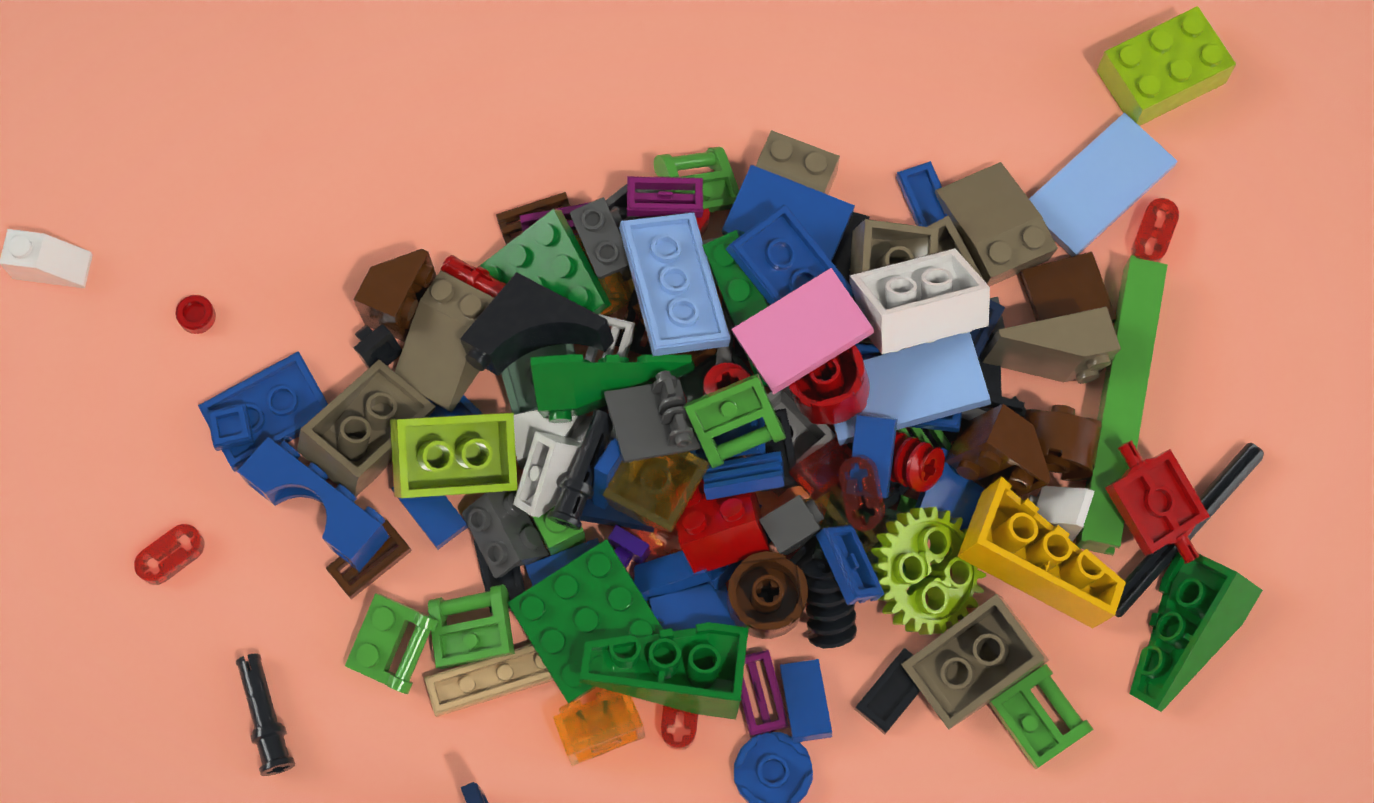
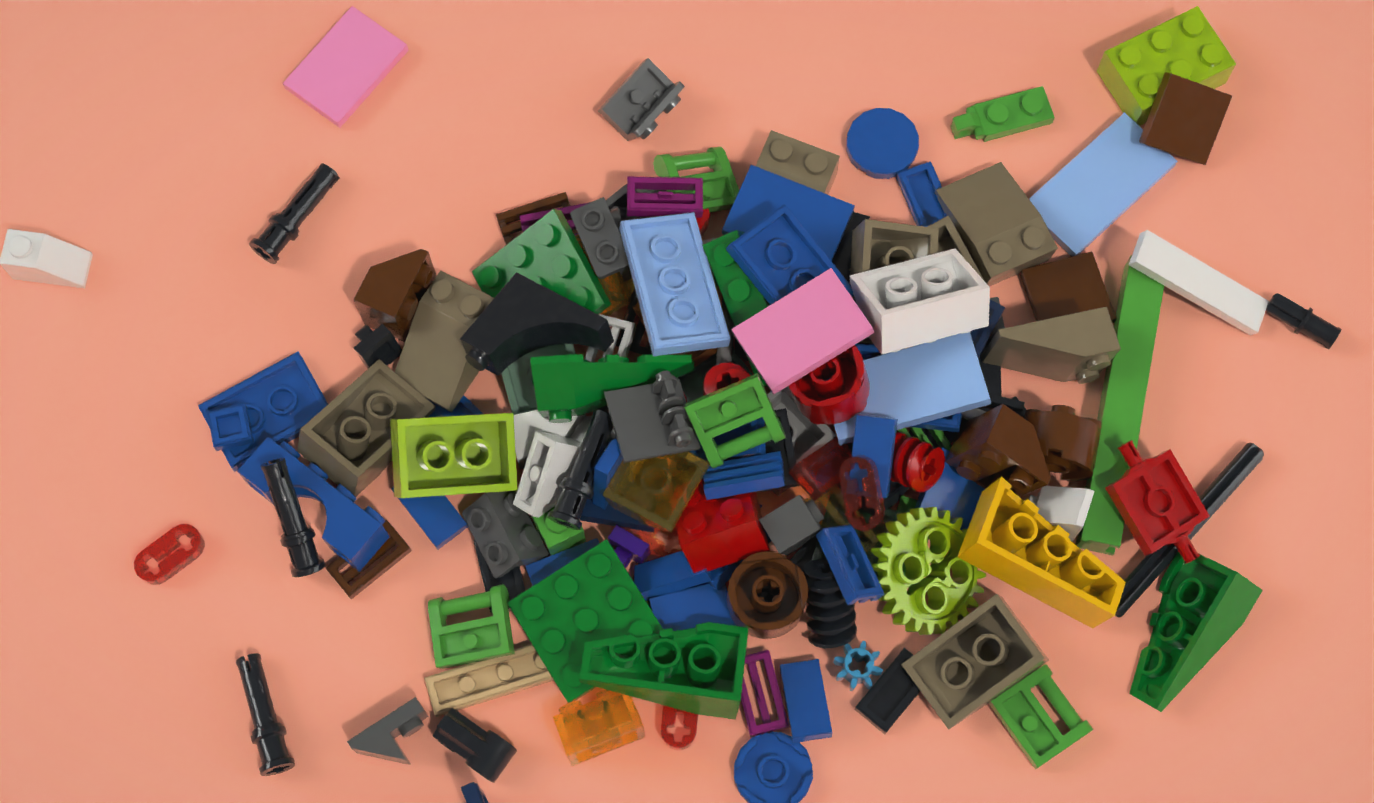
red tile [176,295,216,334] -> none
bright green plate [345,593,439,694] -> none
red pin [441,255,506,298] -> none
clear red beam [1131,198,1179,263] -> none
none -> black pin [249,163,340,264]
none -> black pin [260,458,326,578]
none -> bright pink tile [283,6,409,128]
none -> dark grey slope [347,697,429,765]
none -> black piece [432,708,517,783]
none -> dark grey bracket [598,58,685,141]
none -> dark azure gear [833,641,883,692]
none -> blue tile [846,108,919,179]
none -> bright green hinge [950,86,1055,142]
none -> white tile [1129,230,1269,336]
none -> reddish brown tile [1139,72,1232,165]
none -> black axle [1266,293,1342,349]

